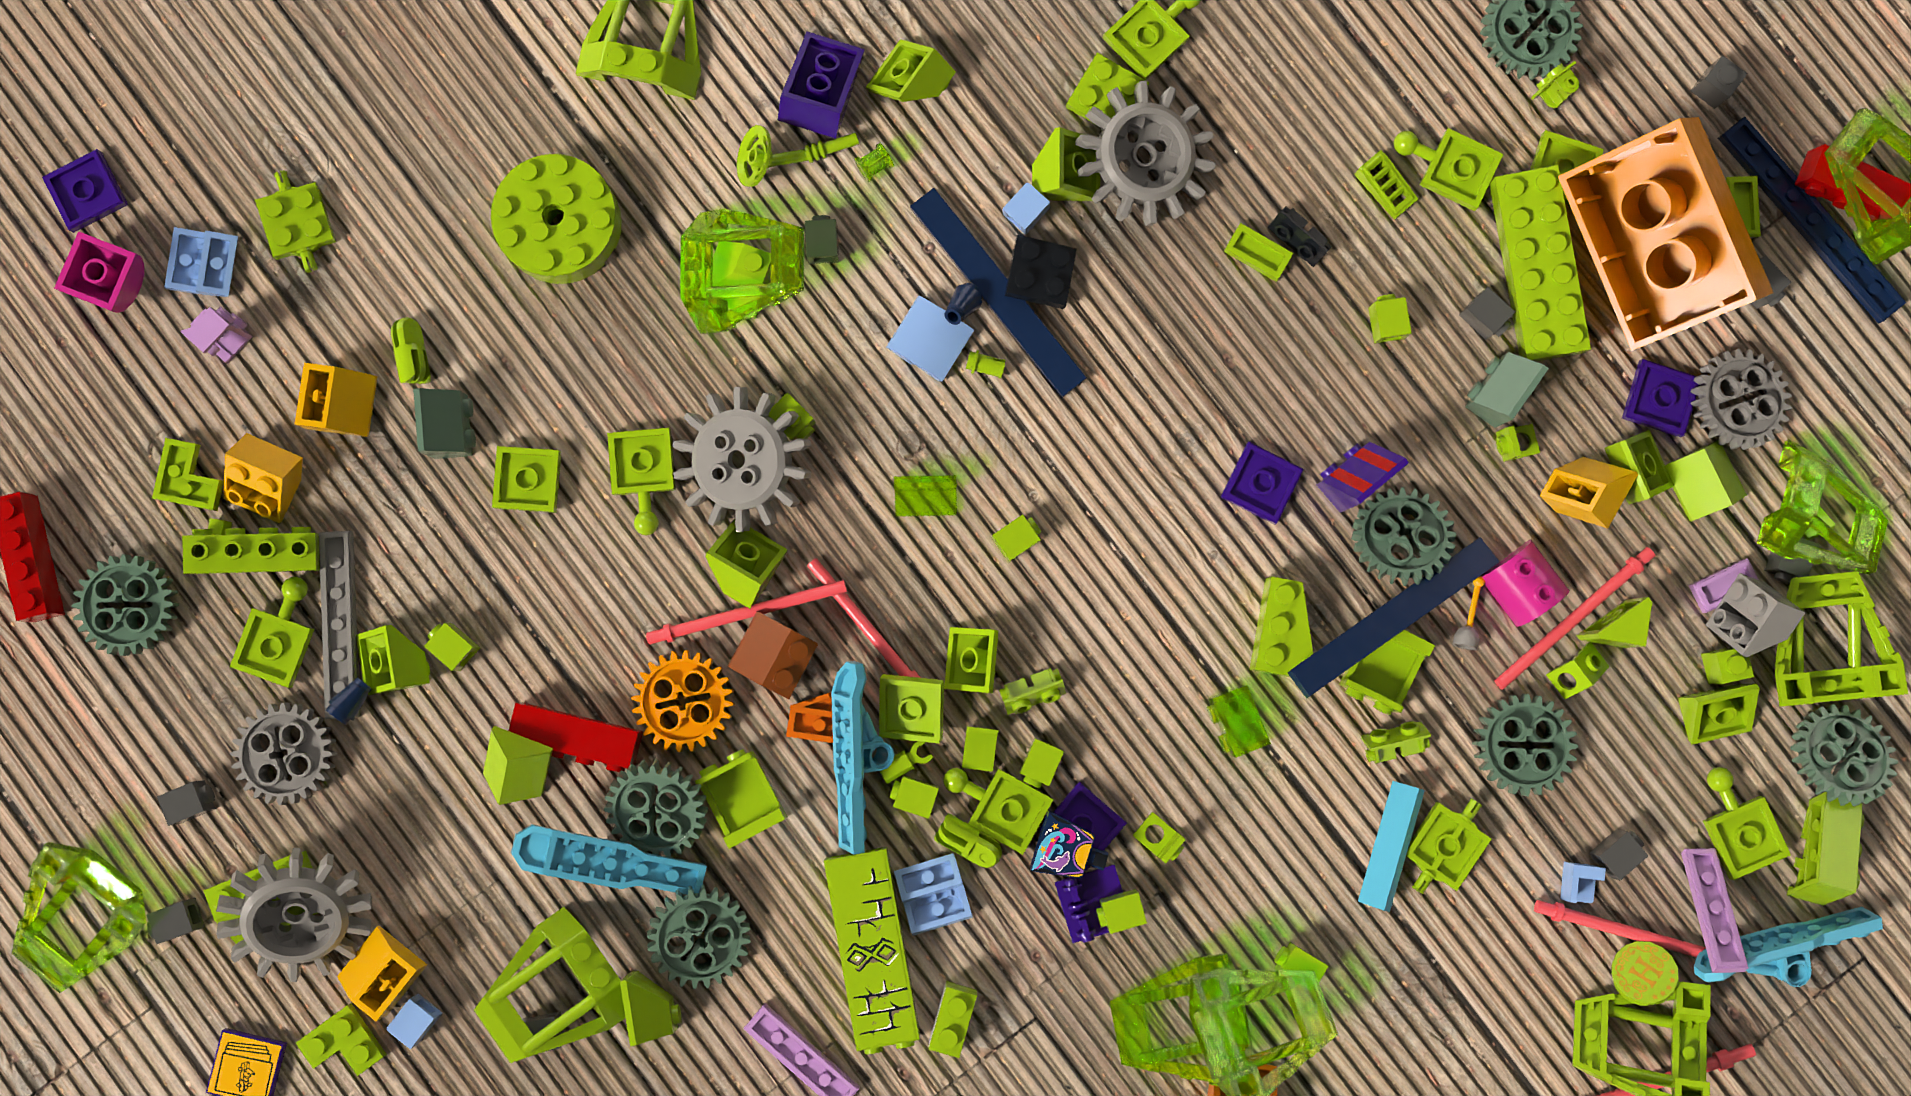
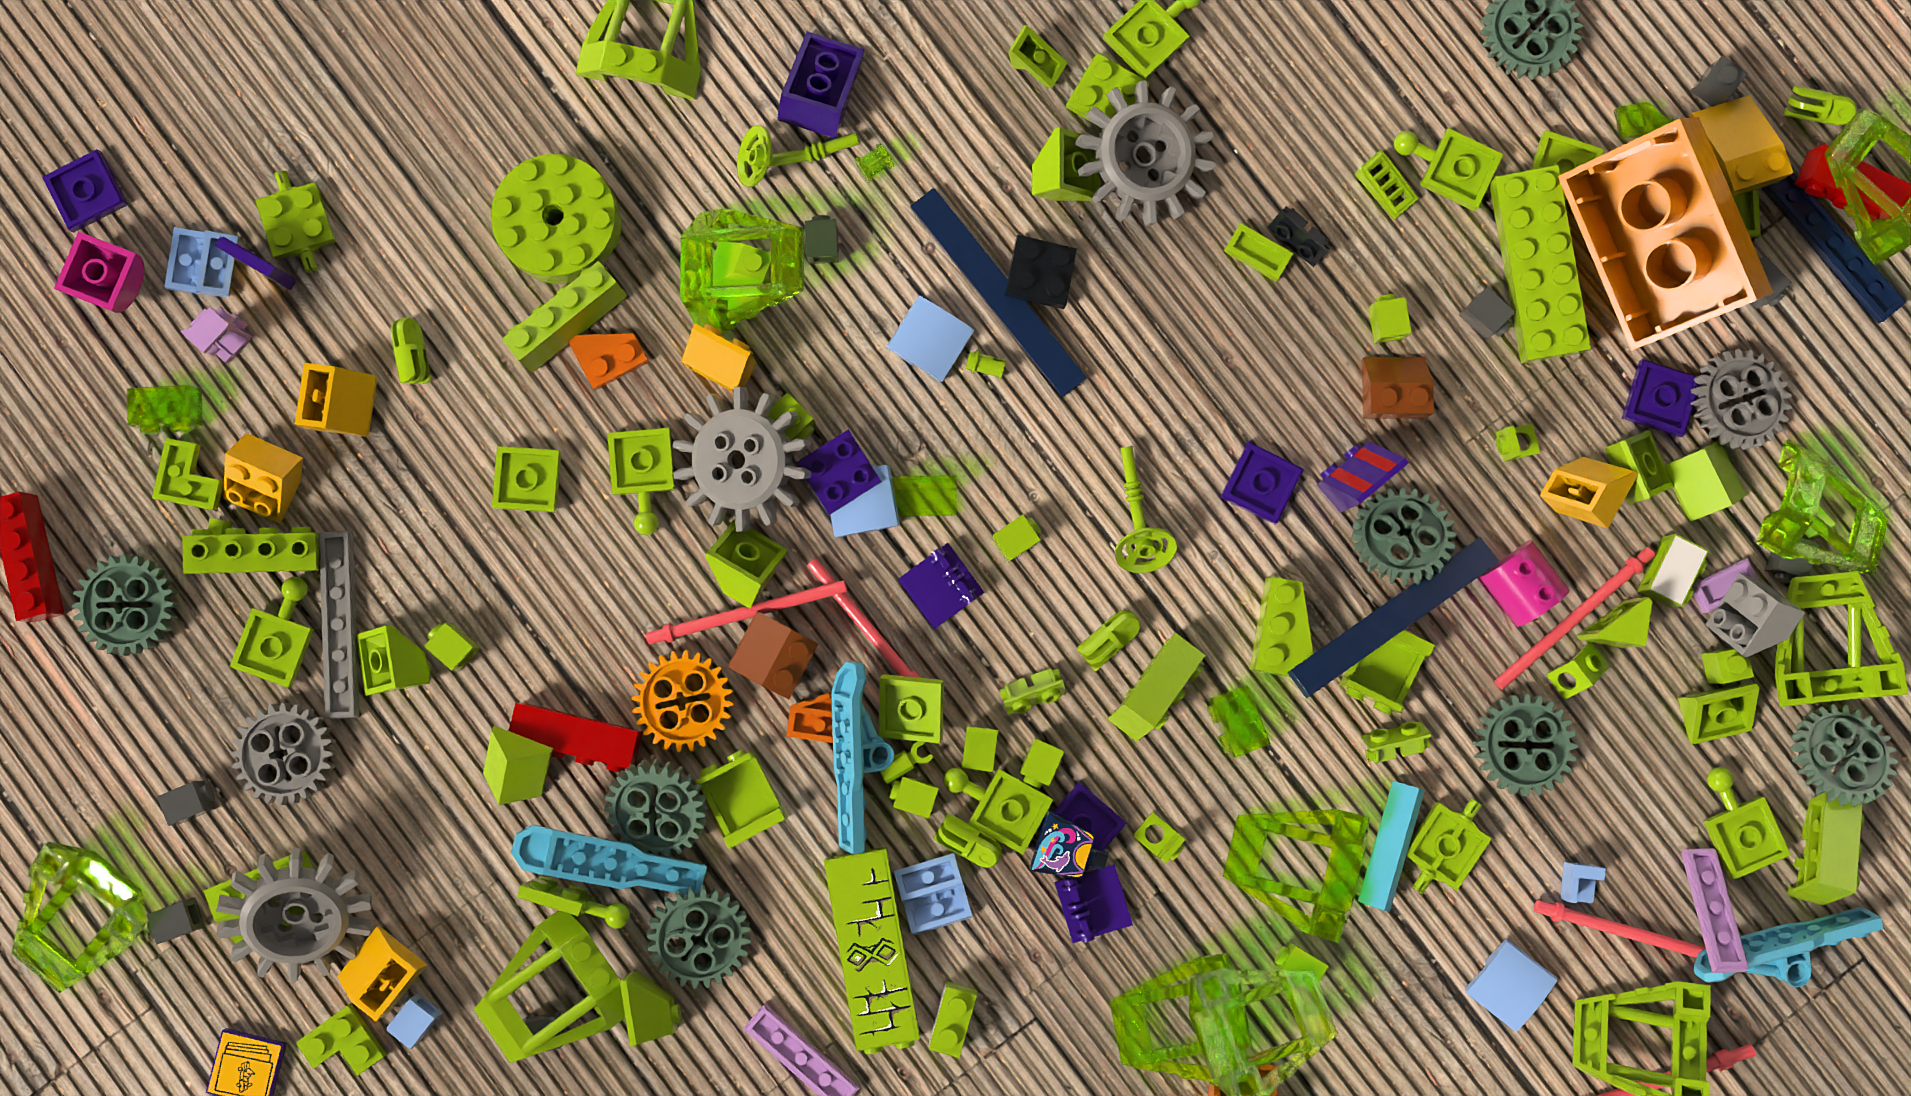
dark blue cone [325,677,372,725] -> none
sand green slope [413,388,476,459] -> none
lime slope [865,39,956,102] -> none
dark blue cone [944,283,983,325] -> none
lime slope [944,627,999,694] -> none
light blue panel [1002,183,1050,235] -> none
lime brick [1096,889,1147,934] -> none
hinge [1452,576,1485,650] -> none
sand green slope [1465,352,1549,428] -> none
lime hinge [1531,61,1579,108] -> none
dark grey brick [1589,829,1648,881] -> none
lime tile [1611,941,1679,1006] -> none
none -> clear neon green brick [127,385,203,434]
none -> dark purple tile [215,236,296,290]
none -> lime brick [502,261,628,373]
none -> lime plate [517,876,630,929]
none -> orange wing [568,333,649,391]
none -> yellow slope [682,323,757,392]
none -> dark purple hinge [796,429,882,515]
none -> light blue slope [830,465,900,538]
none -> dark purple hinge [898,543,985,629]
none -> lime slope [1008,25,1068,88]
none -> lime arm [1076,610,1140,671]
none -> lime wedge [1107,632,1206,742]
none -> lime dish [1115,446,1177,573]
none -> clear neon green windscreen [1223,809,1370,943]
none -> dark orange slope [1362,357,1434,419]
none -> light blue slope [1465,939,1557,1032]
none -> clear neon green tile [1614,102,1675,140]
none -> white brick [1637,534,1709,608]
none -> yellow slope [1690,95,1793,196]
none -> lime arm [1783,85,1857,126]

